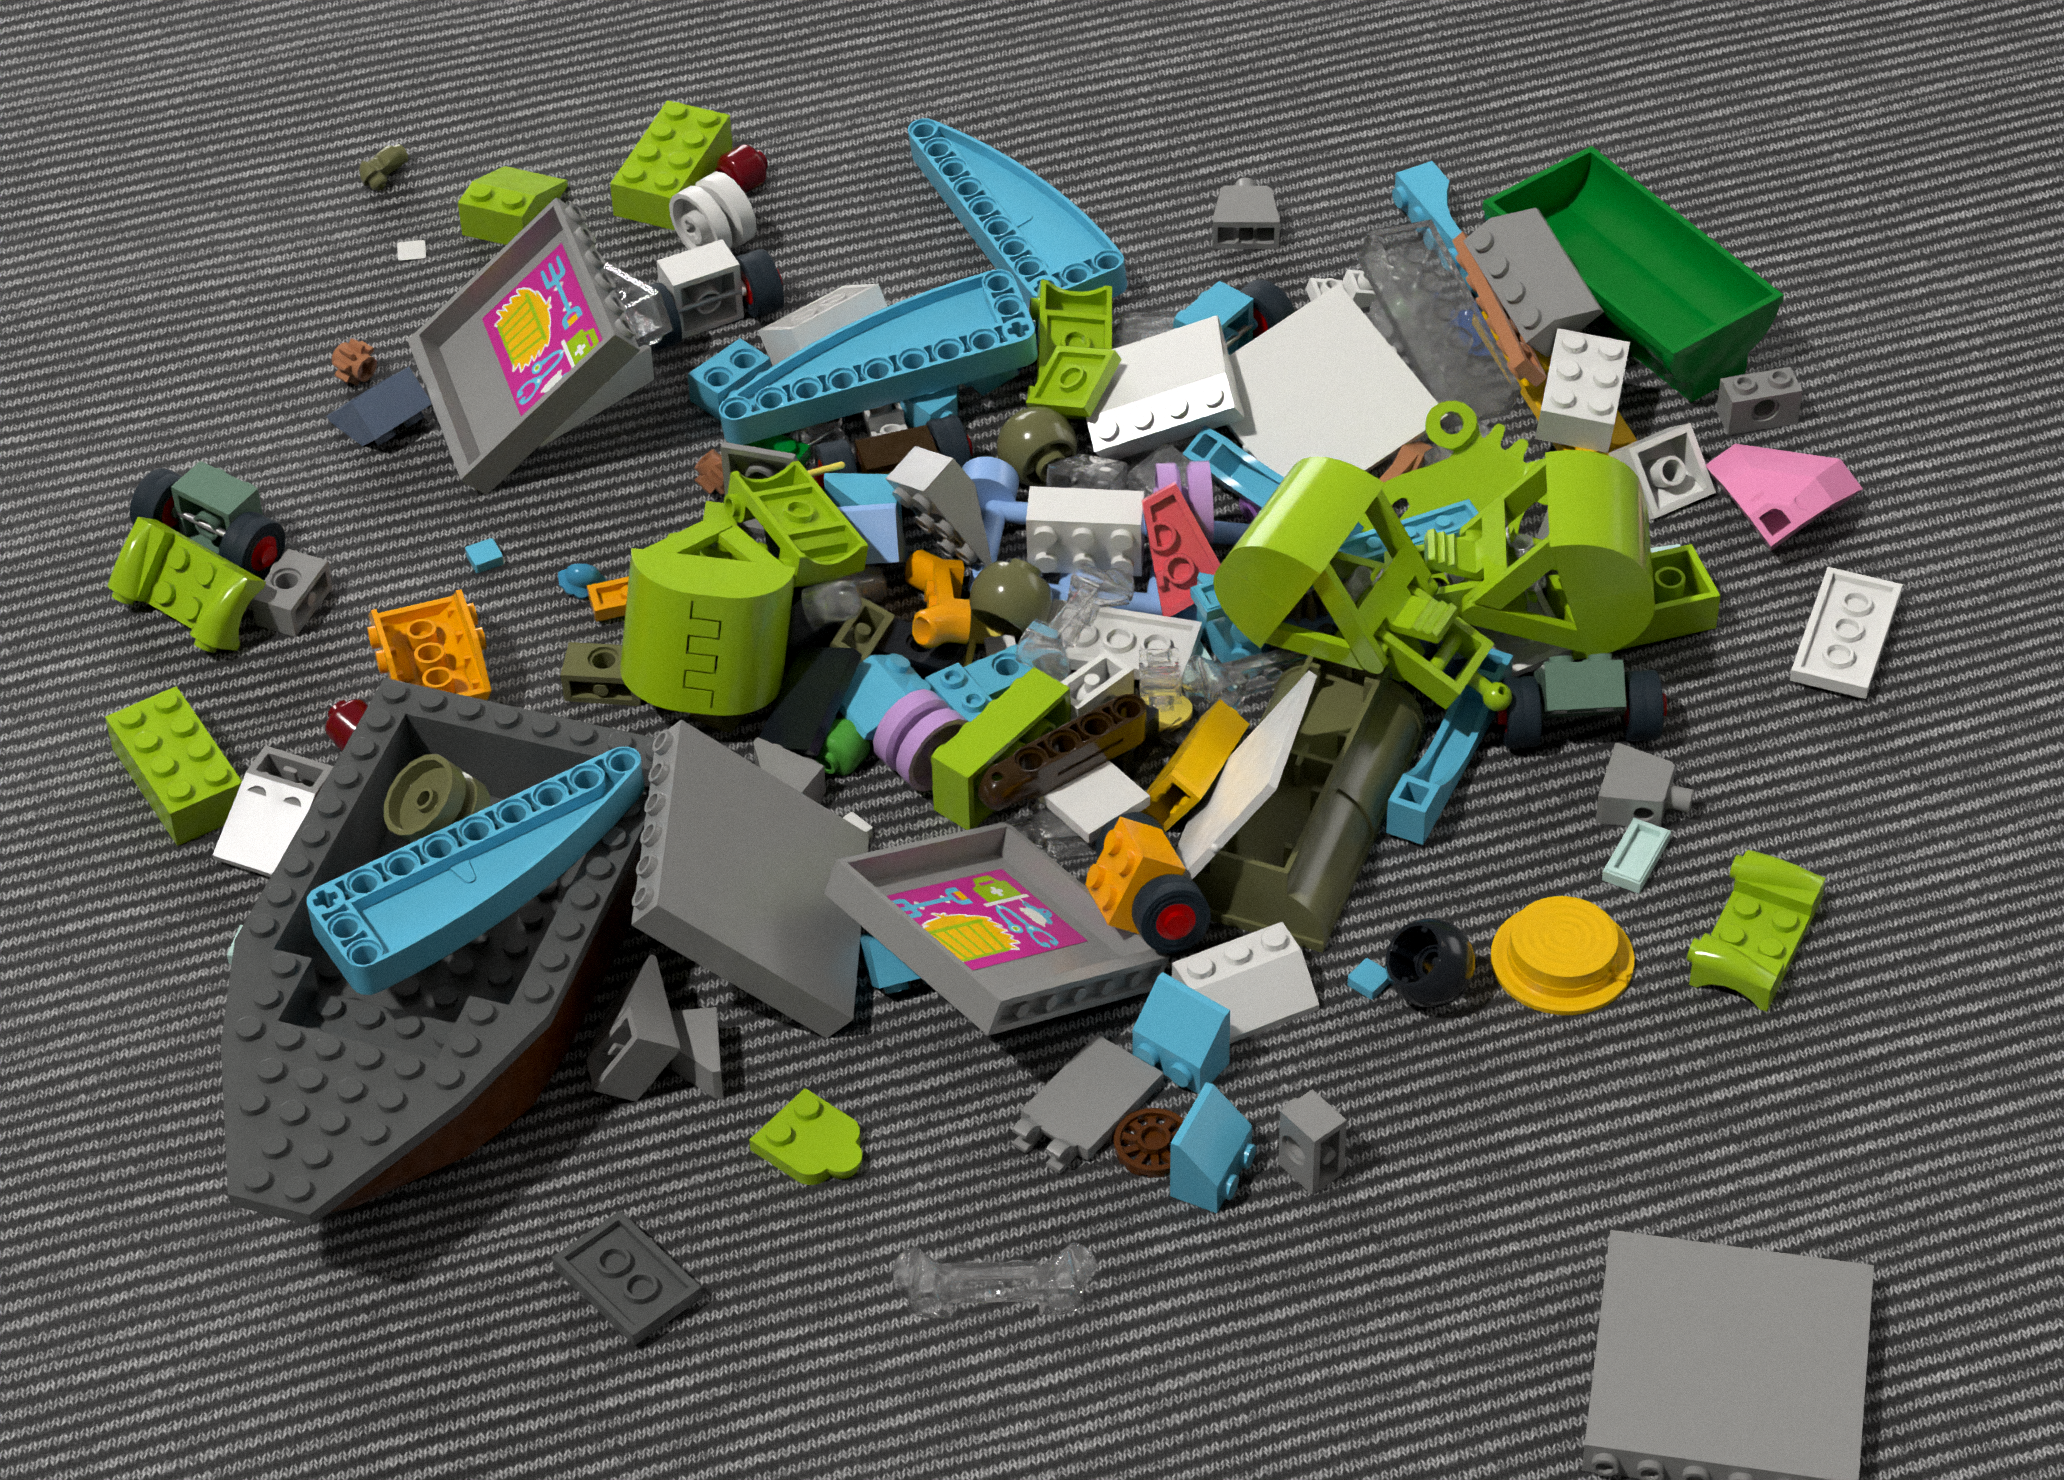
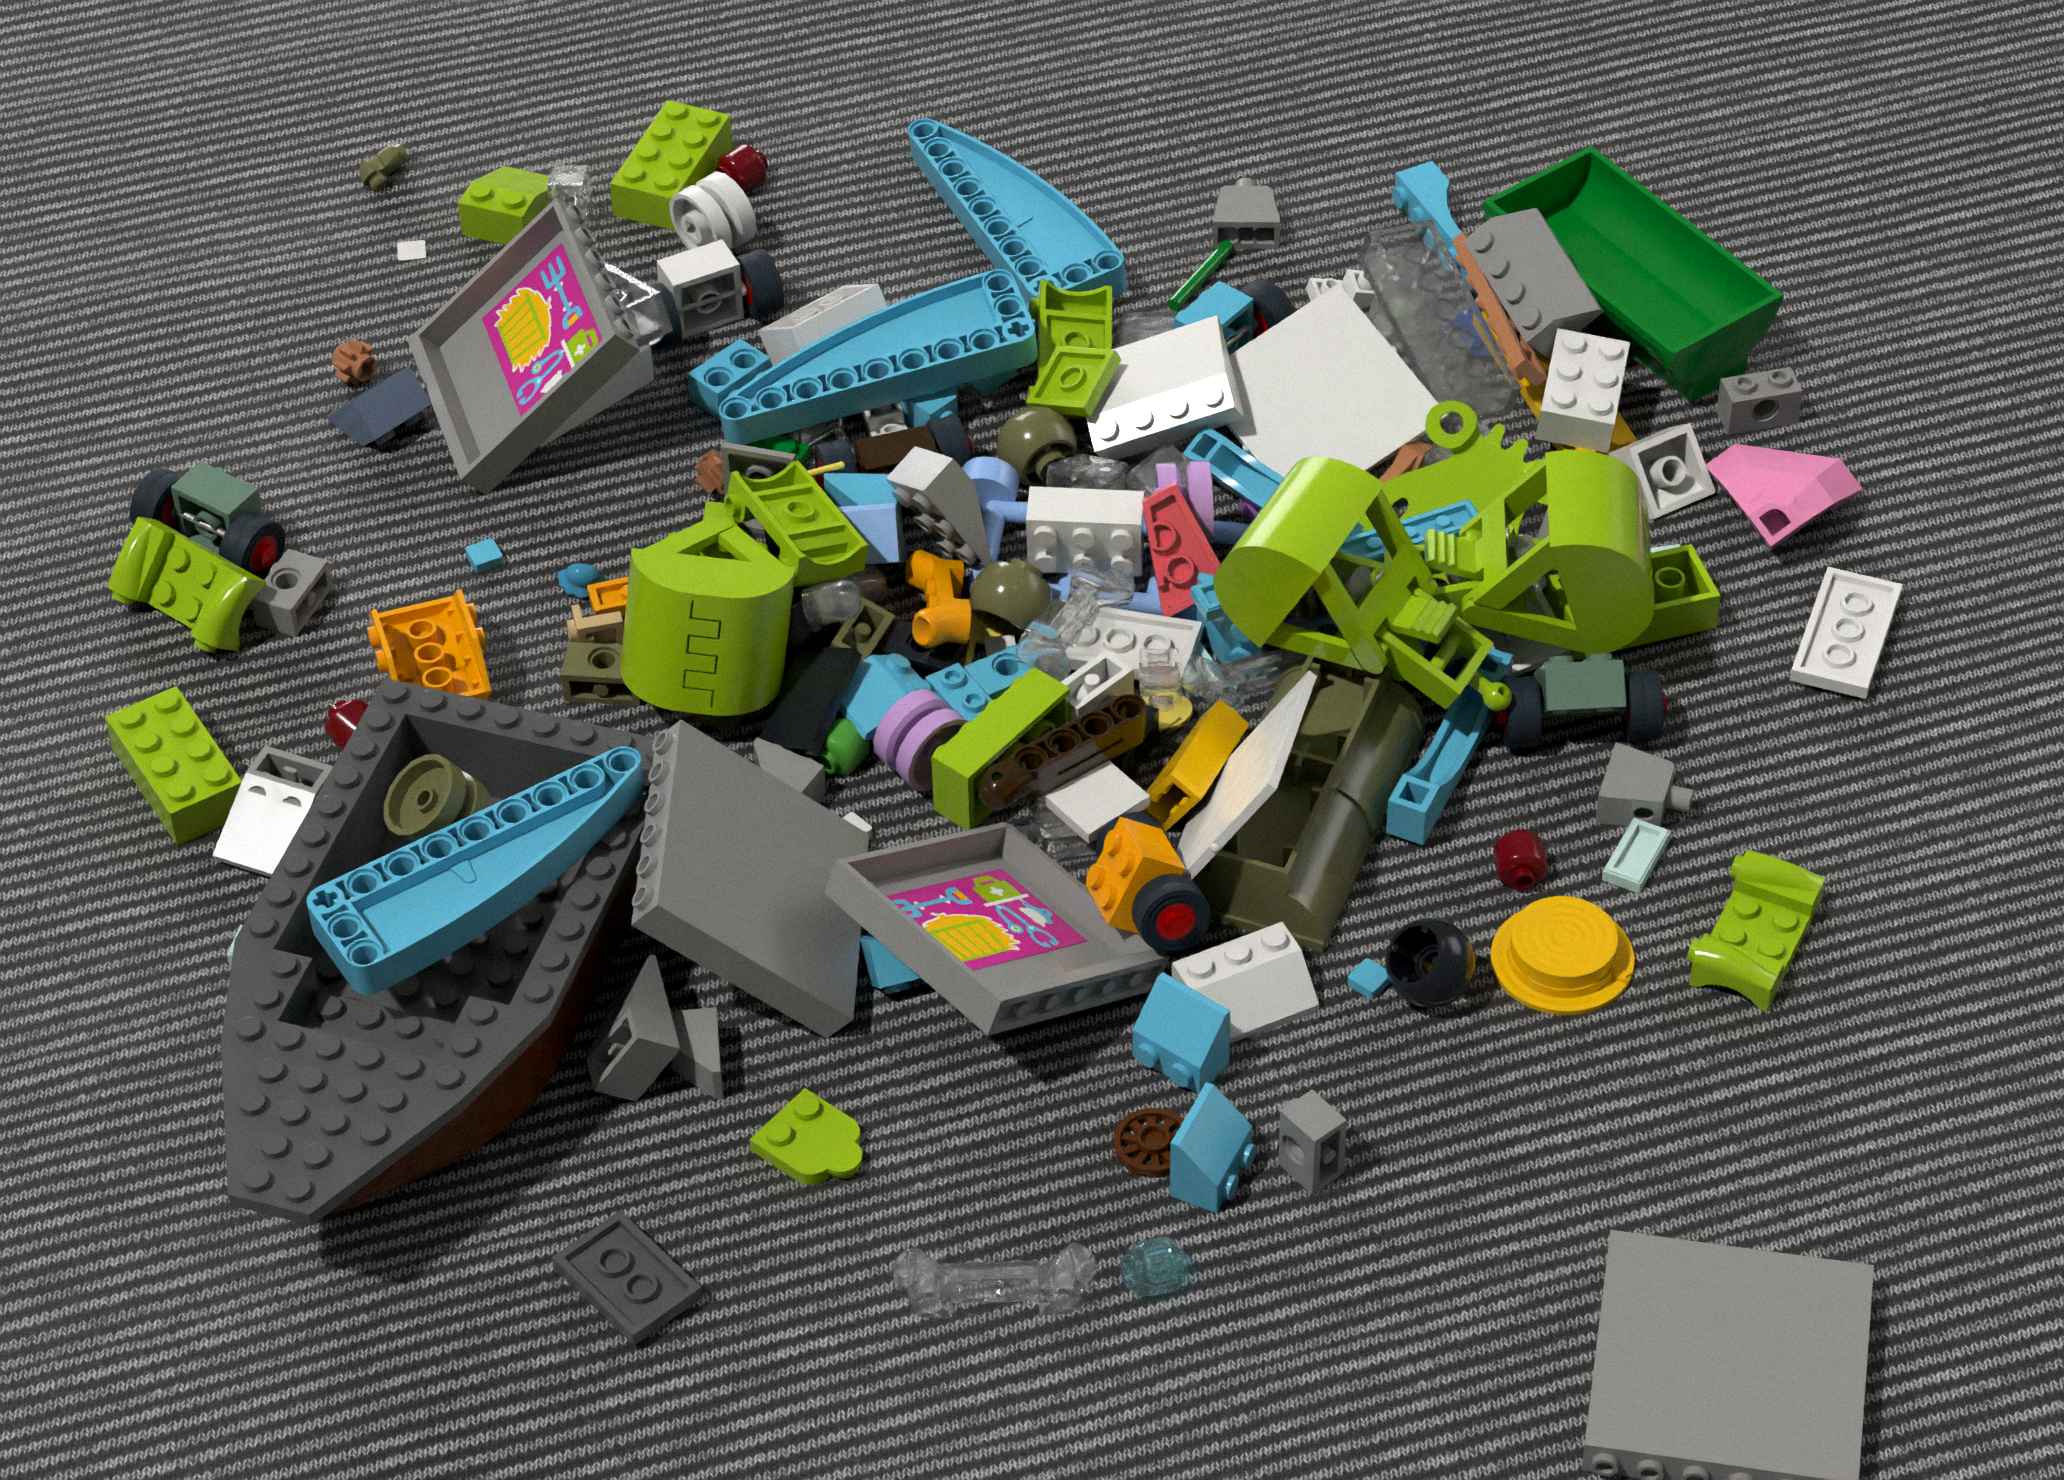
light grey tile [1012,1034,1164,1174] -> none
none -> clear torso [547,165,592,230]
none -> tan bracket [566,604,624,645]
none -> clear light blue head [1120,1237,1188,1297]
none -> green bar [1167,240,1234,312]
none -> dark red head [1493,829,1548,890]

